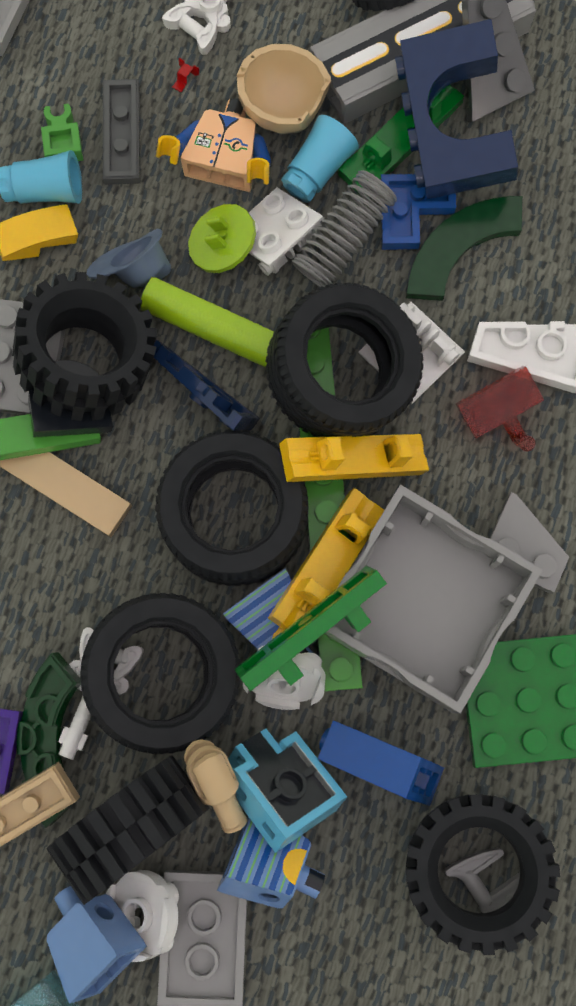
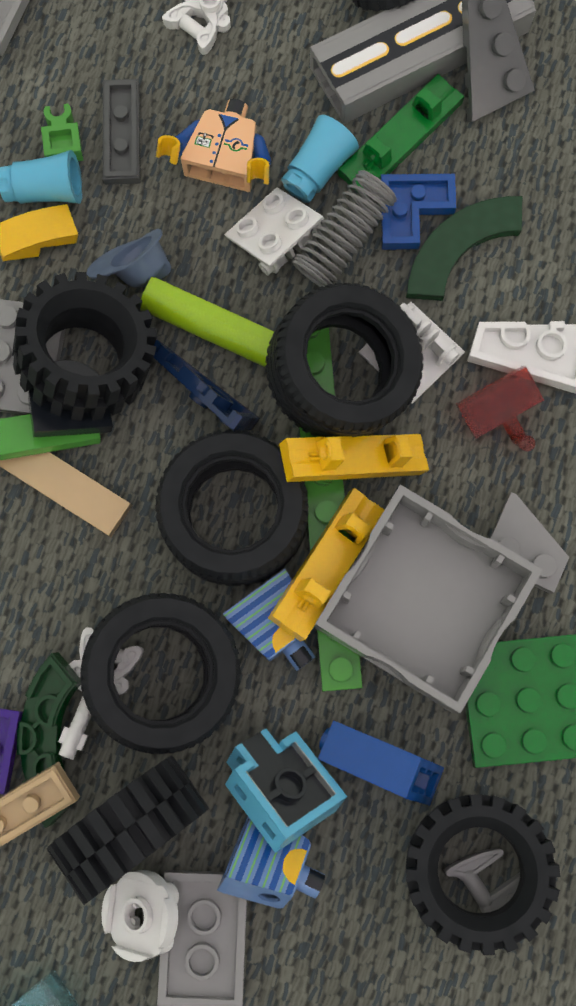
medium blue torso [47,886,147,1004] -> none
red piece [172,58,199,92] -> none
tan arm [184,739,248,833] -> none
lime piece [188,204,256,273] -> none
green hinge [234,566,387,692] -> none
tan cylinder [237,44,331,135] -> none
white plate [243,645,326,710] -> none
dark blue arch [395,19,518,199] -> none

